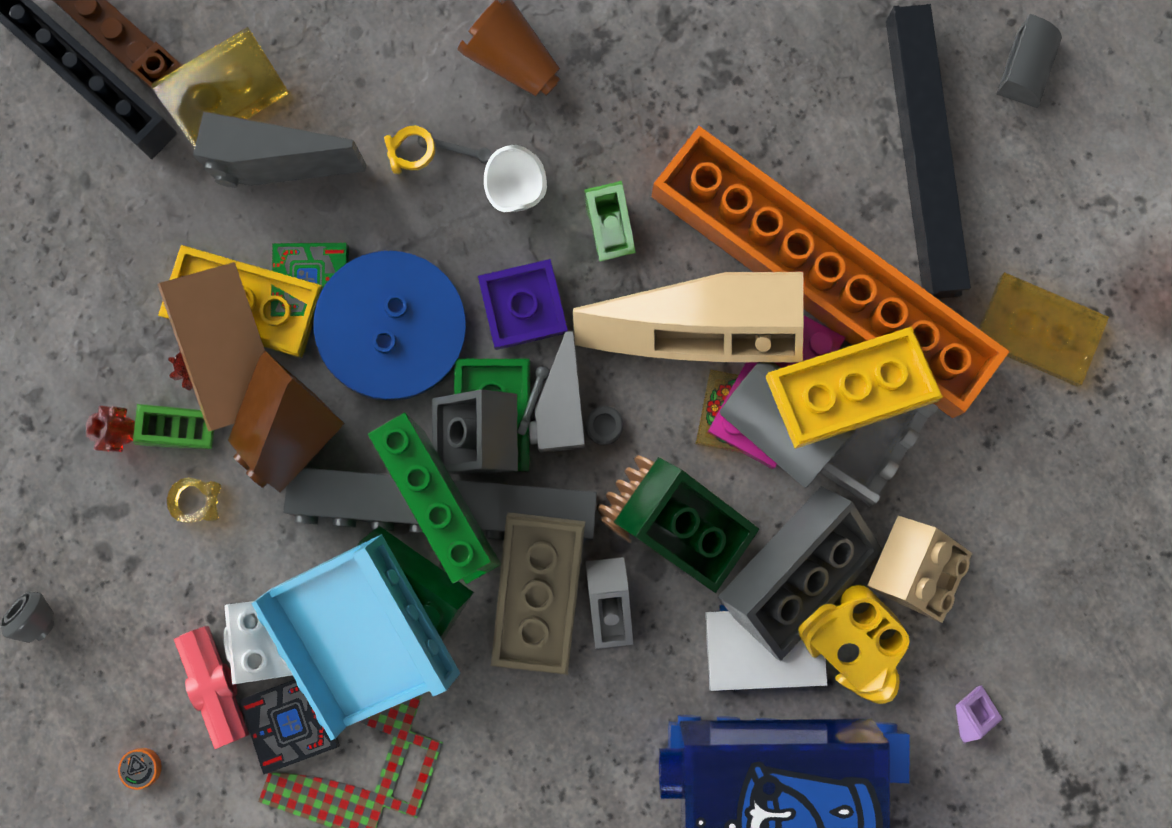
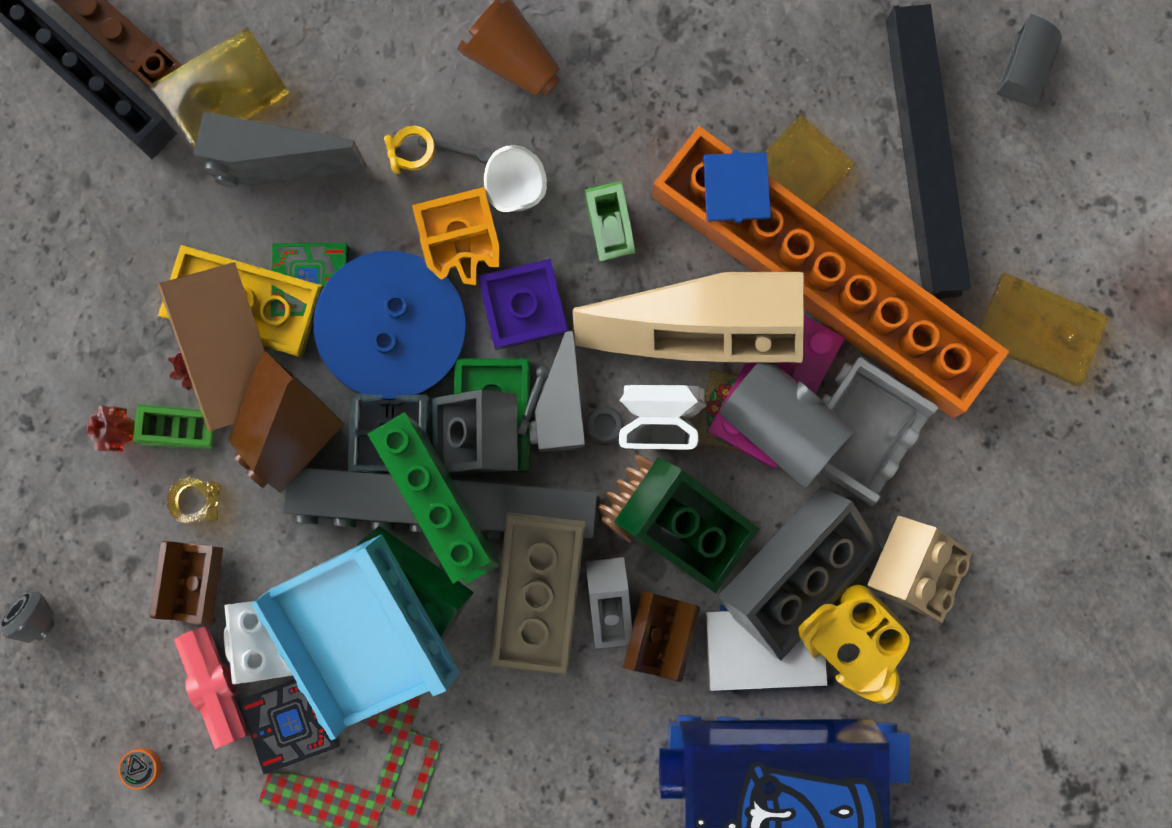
yellow tile [766,327,943,449] -> none
lavender slope [956,685,1003,743] -> none
none -> reddish brown bracket [150,541,223,625]
none -> piece [348,394,431,474]
none -> light orange plate [412,187,499,286]
none -> white piece [619,385,707,450]
none -> reddish brown bracket [623,591,700,682]
none -> blue piece [703,150,771,224]
none -> clear yellow tile [765,115,855,208]

